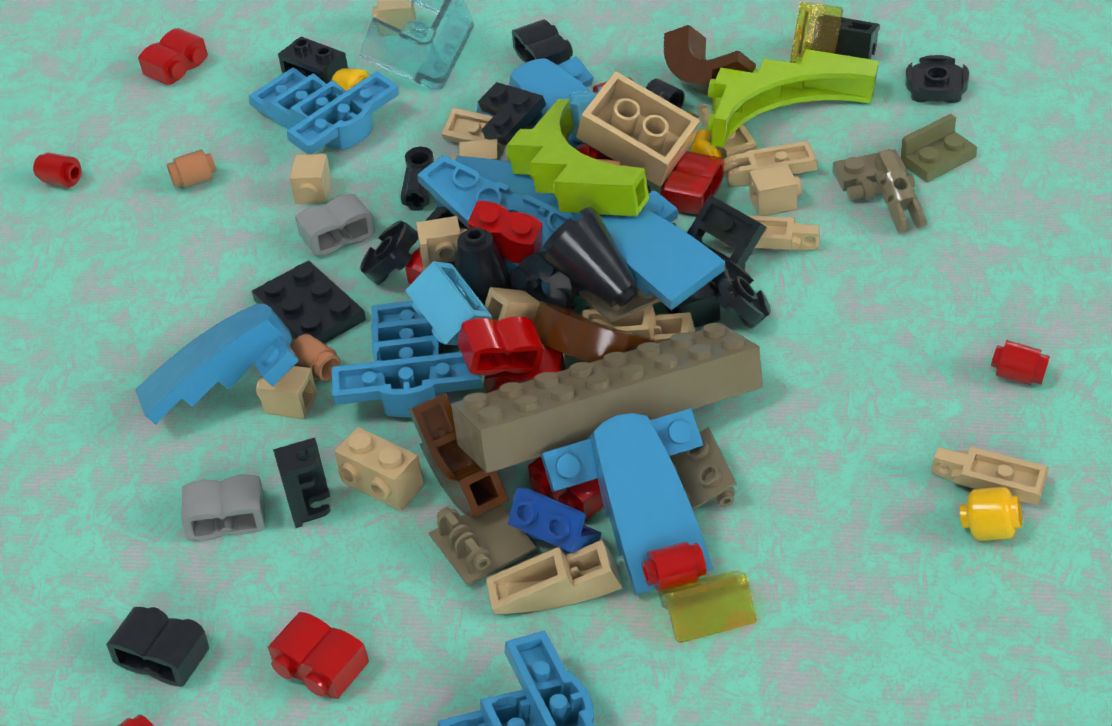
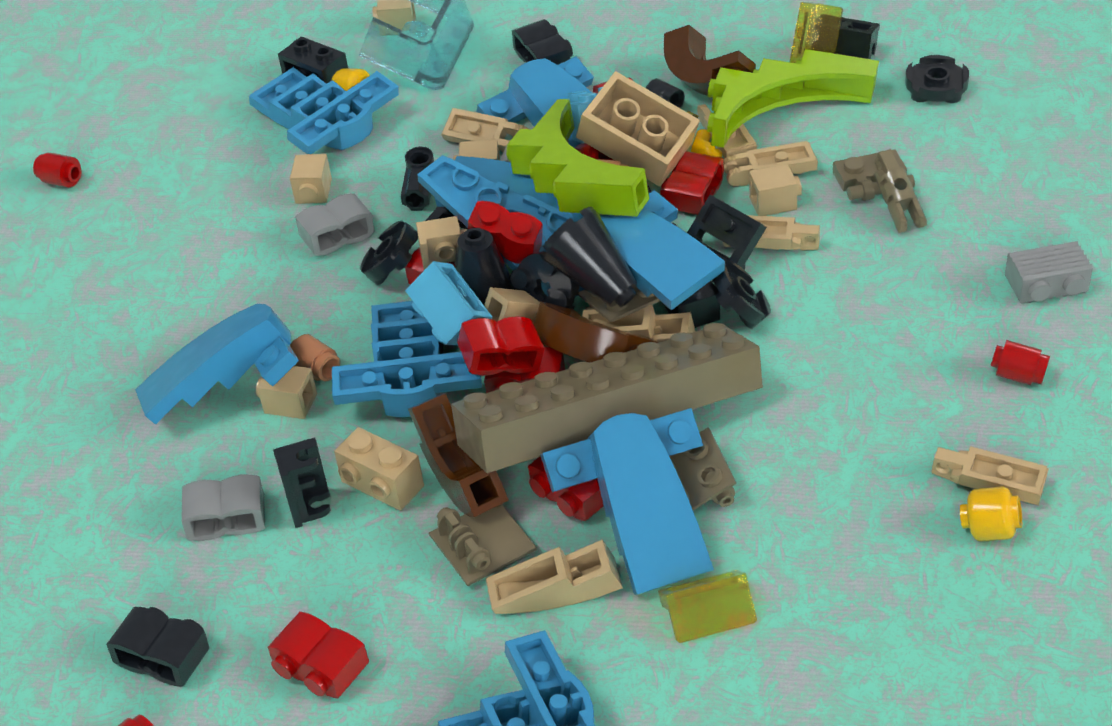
red brick [138,28,208,85] -> none
nougat brick [167,149,216,188] -> none
black plate [252,260,366,344] -> none
black plate [478,82,546,146] -> none
blue bracket [508,487,602,554] -> none
red brick [642,542,707,592] -> none
olive bracket [901,114,977,183] -> none
none -> light grey brick [1005,241,1093,304]

